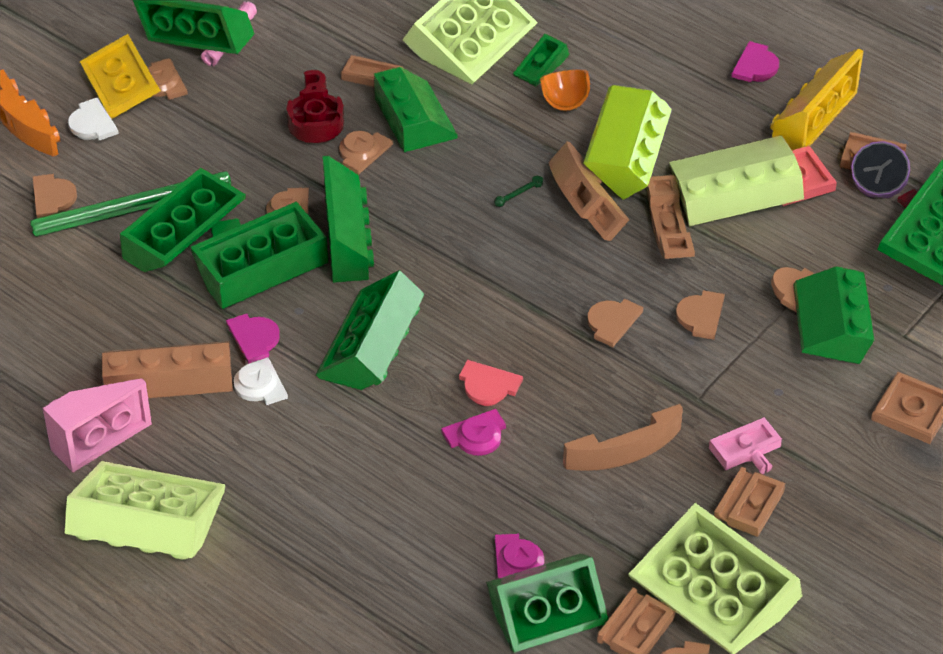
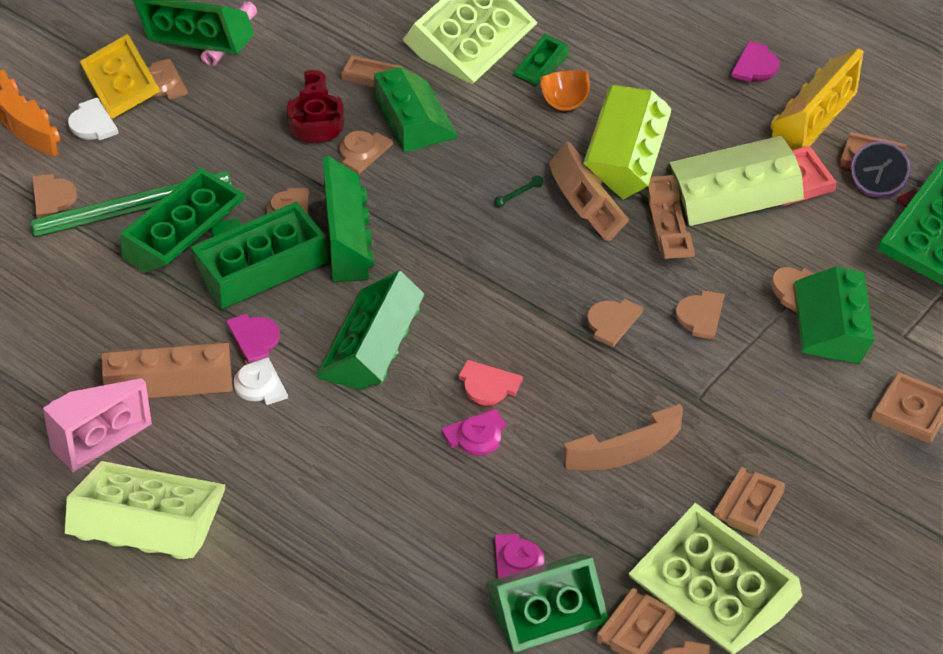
bright pink plate [709,417,782,474] -> none

